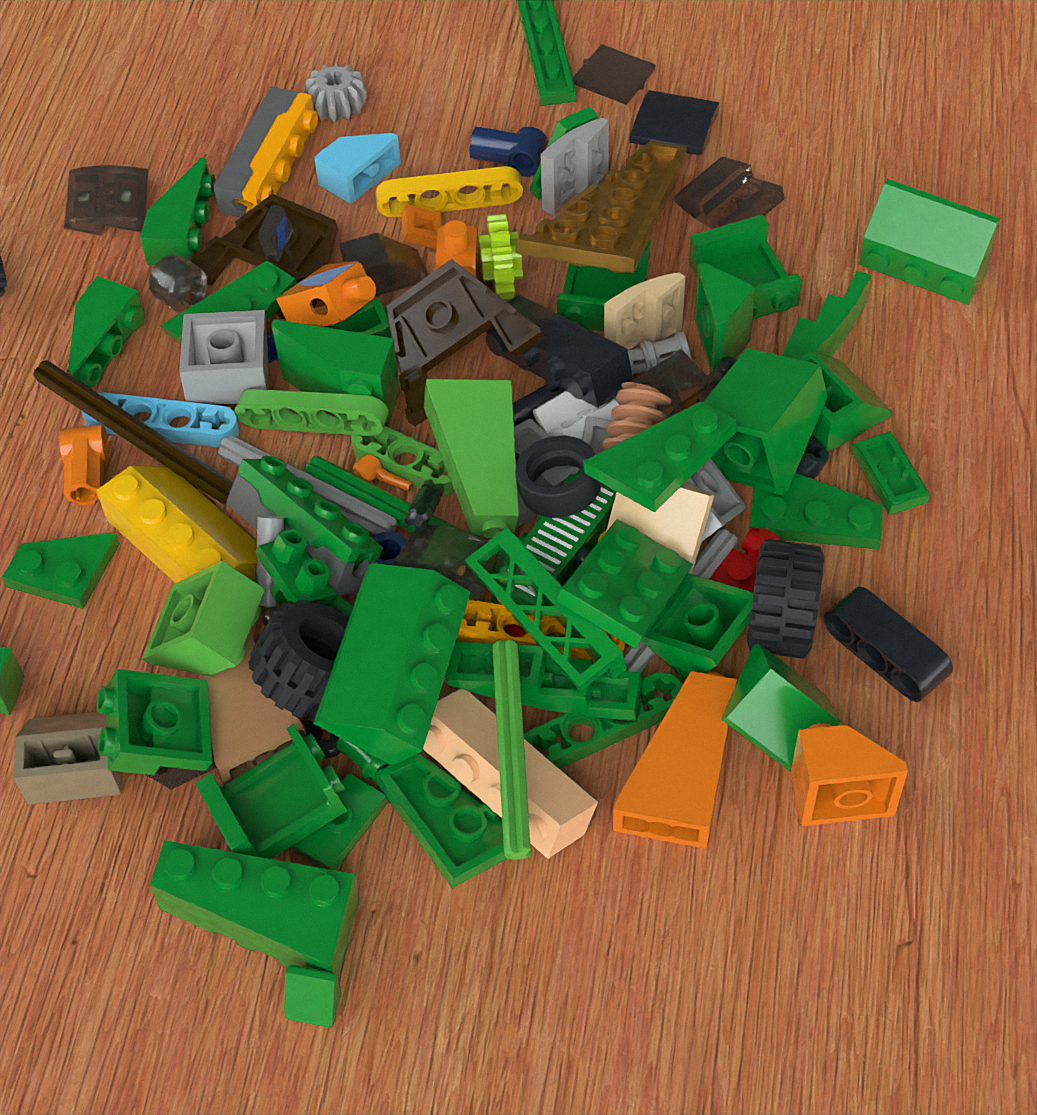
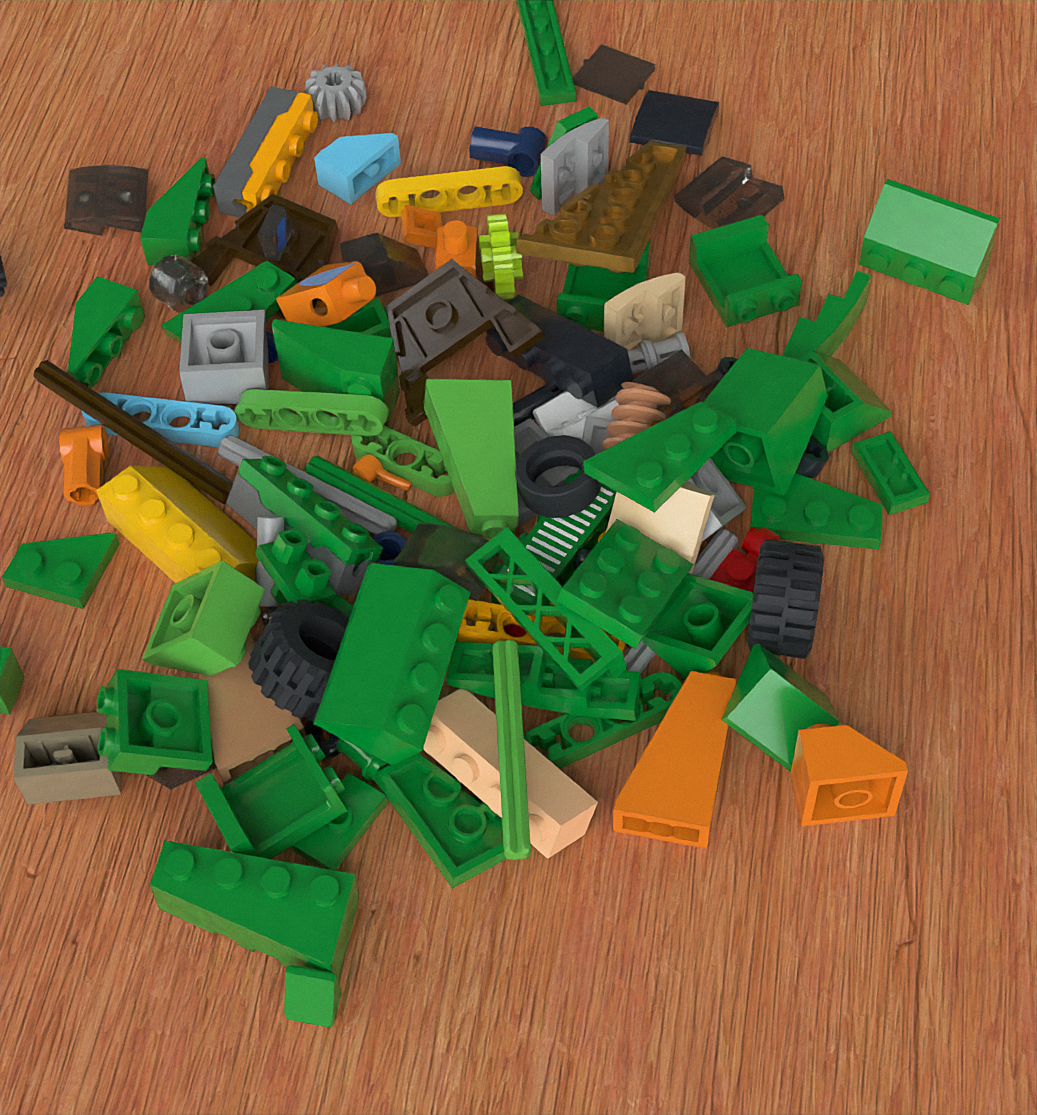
black axle [404,479,445,531] -> none
green slope [694,263,756,376] -> none
black beam [823,586,953,702] -> none

